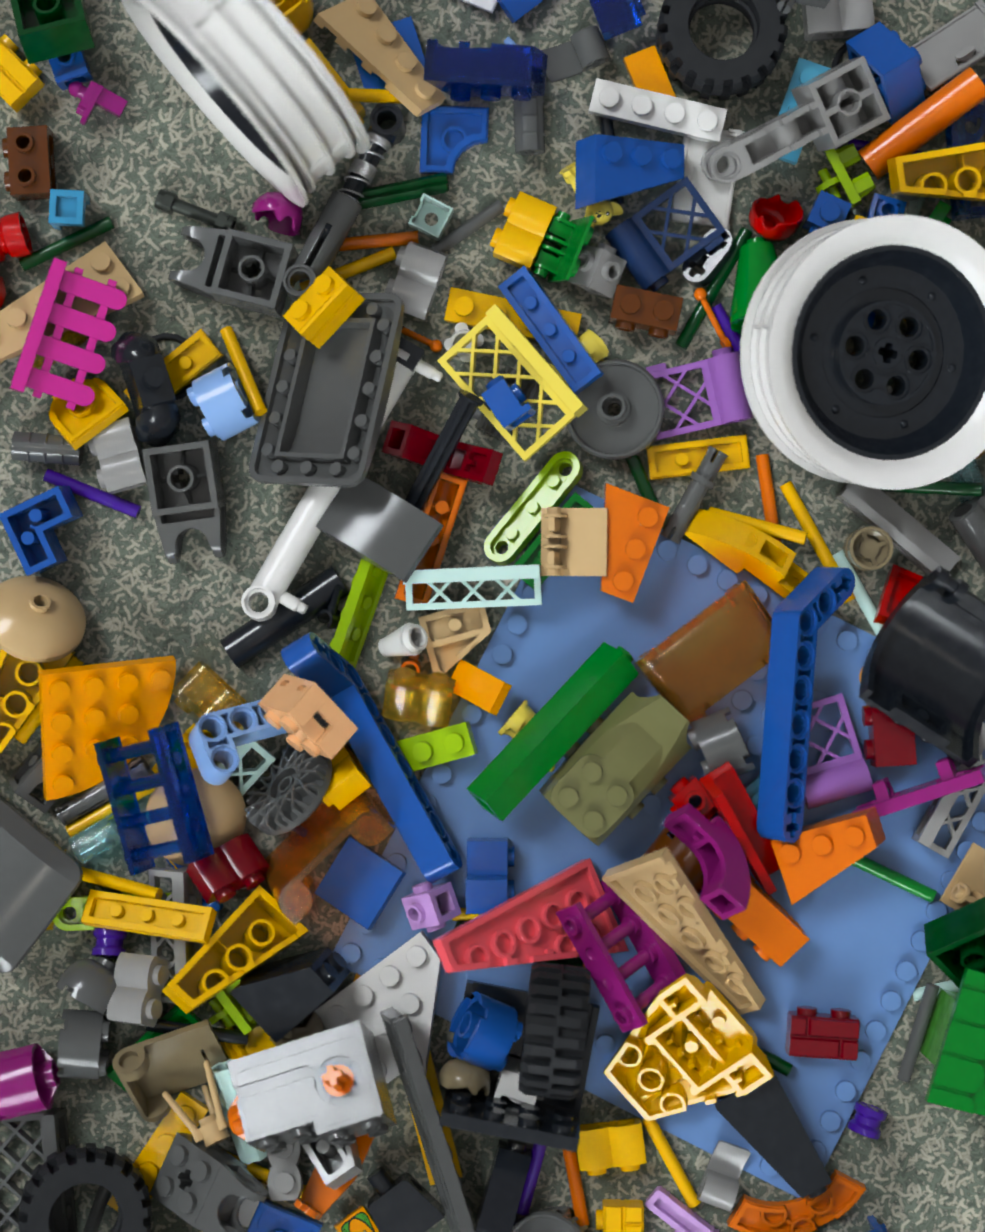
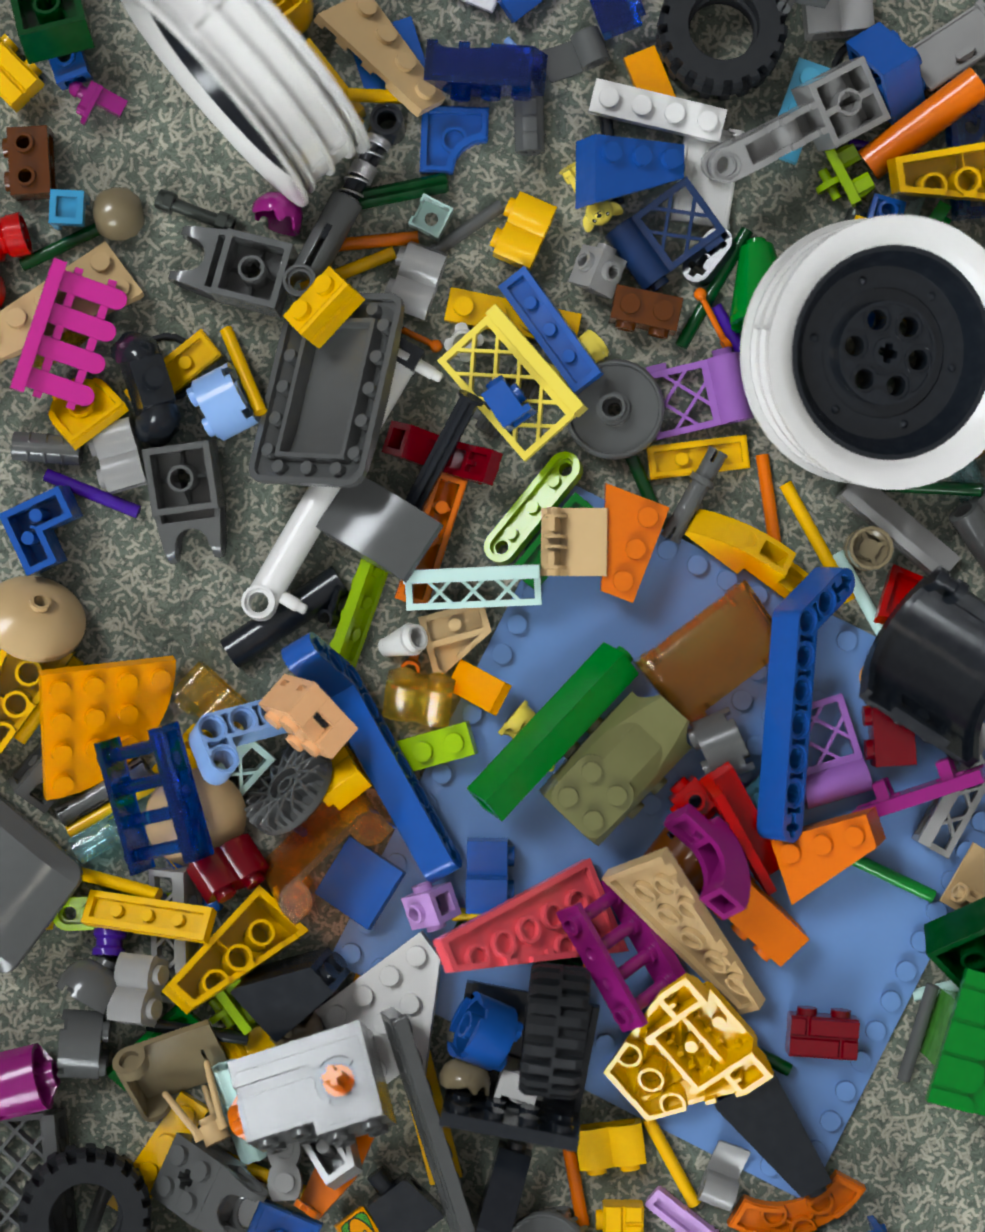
dark purple piece [517,1144,547,1216] -> none
green hinge [533,211,594,283] -> none
yellow bar [708,506,808,545] -> none
red hair [749,194,804,242] -> none
blue brick [802,190,852,234] -> none
dark purple wheel [847,1101,888,1140] -> none
none -> dark tan hair [92,187,145,241]

